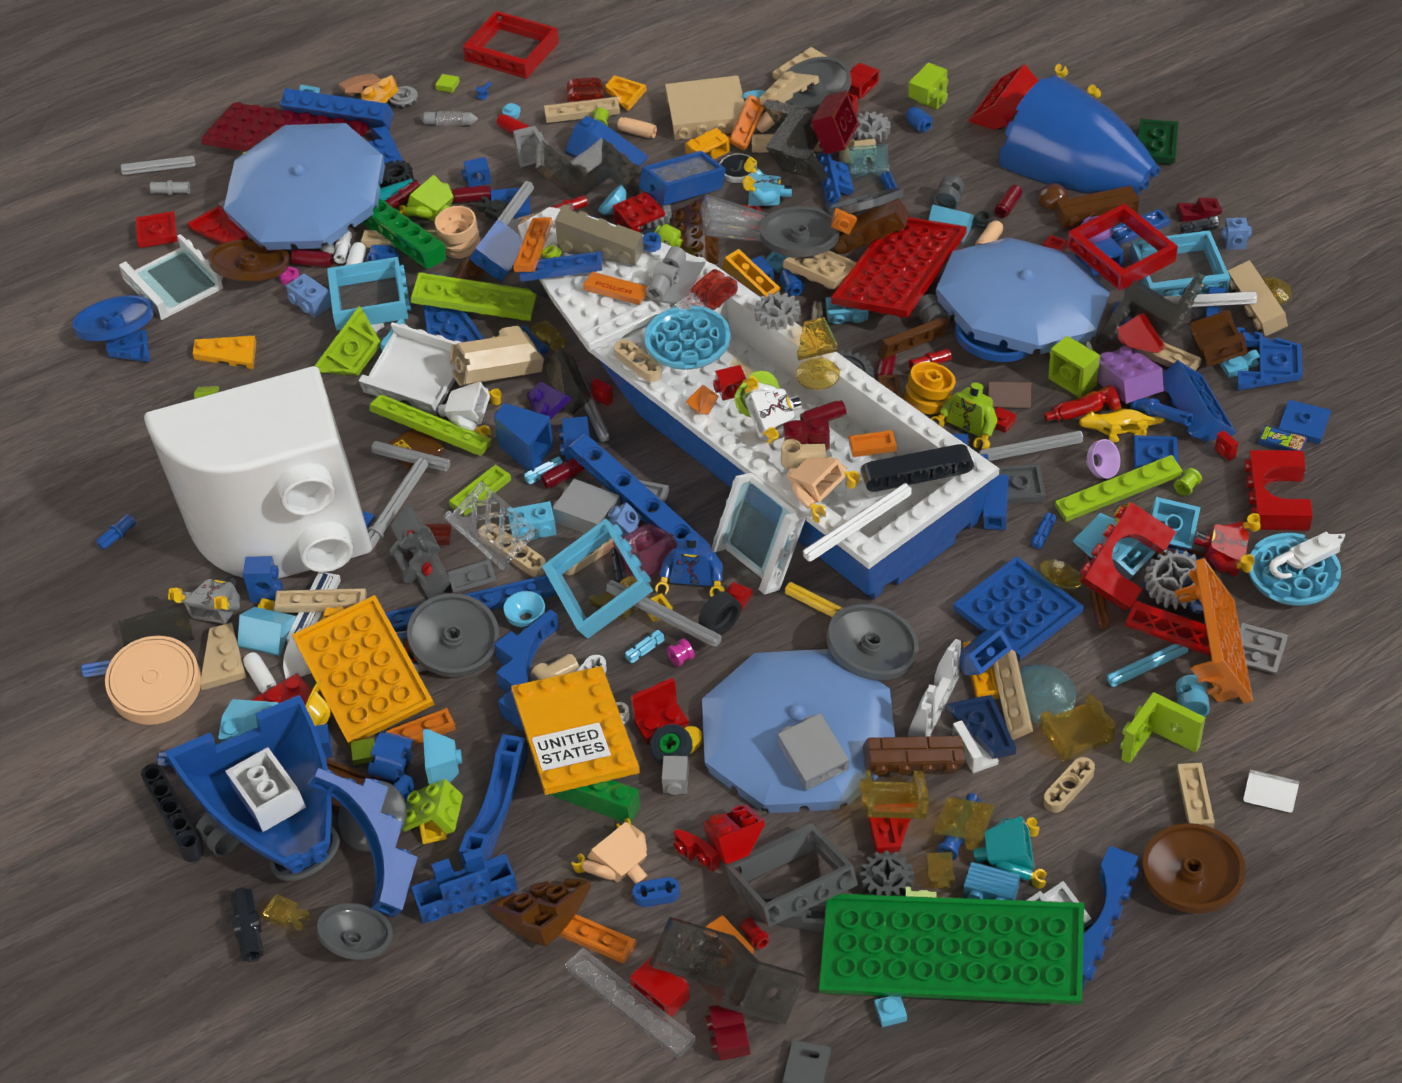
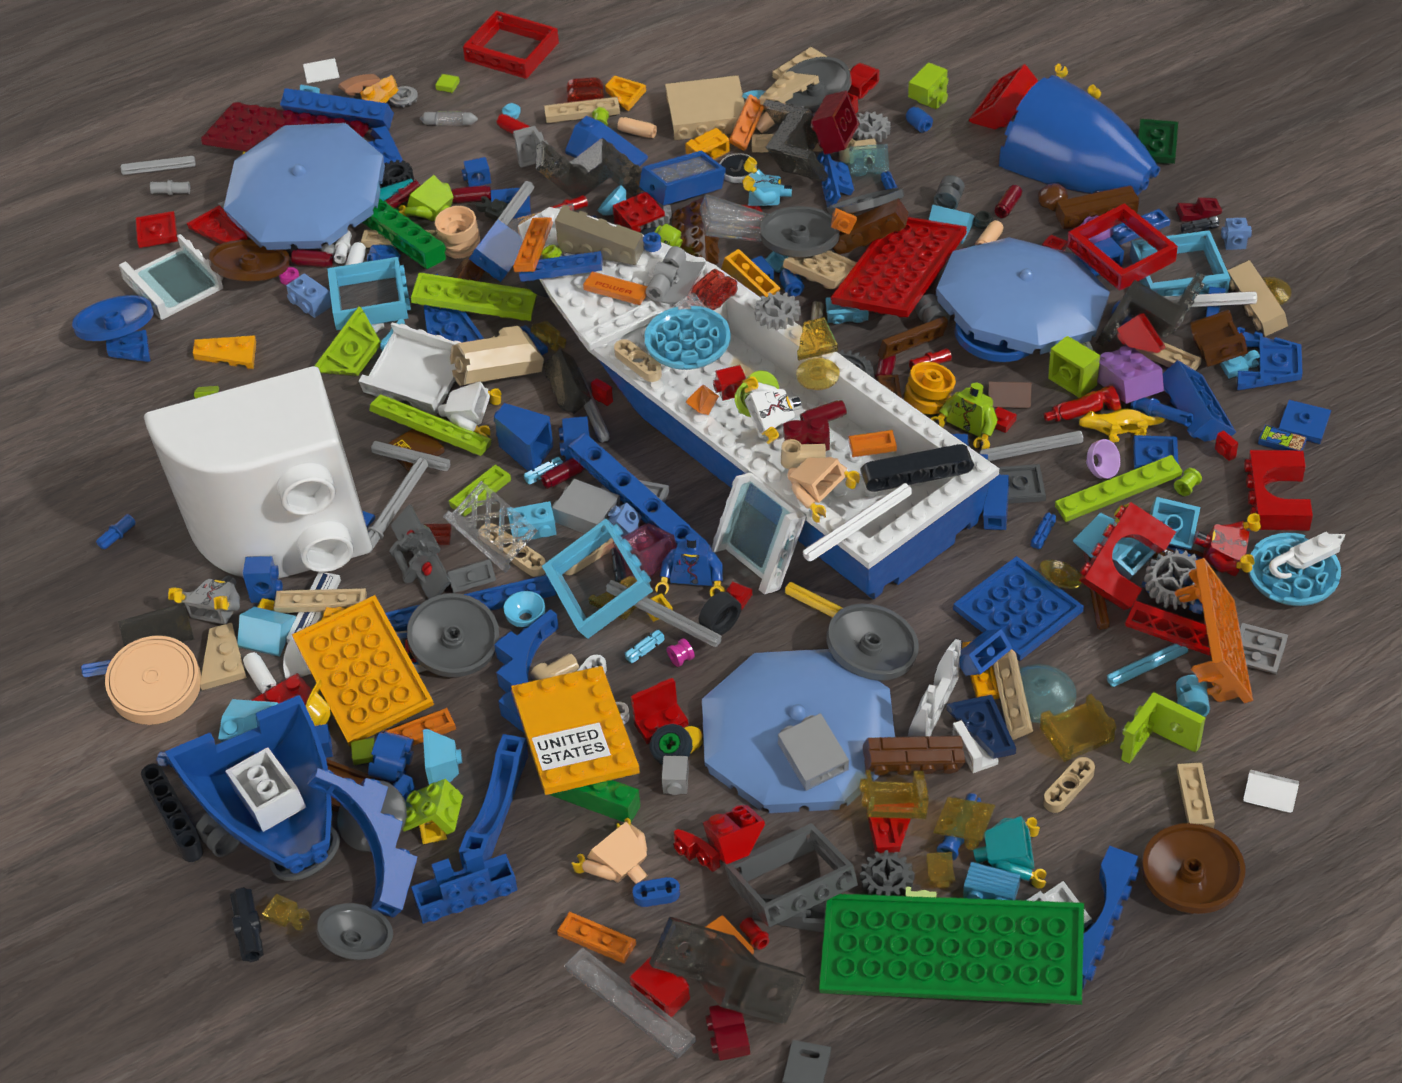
blue hand [476,81,491,100] -> none
reddish brown brick [488,879,591,947] -> none
dark purple wing [527,381,571,420] -> none
medium azure plate [875,996,907,1027] -> none
none -> white sticker [303,58,339,83]

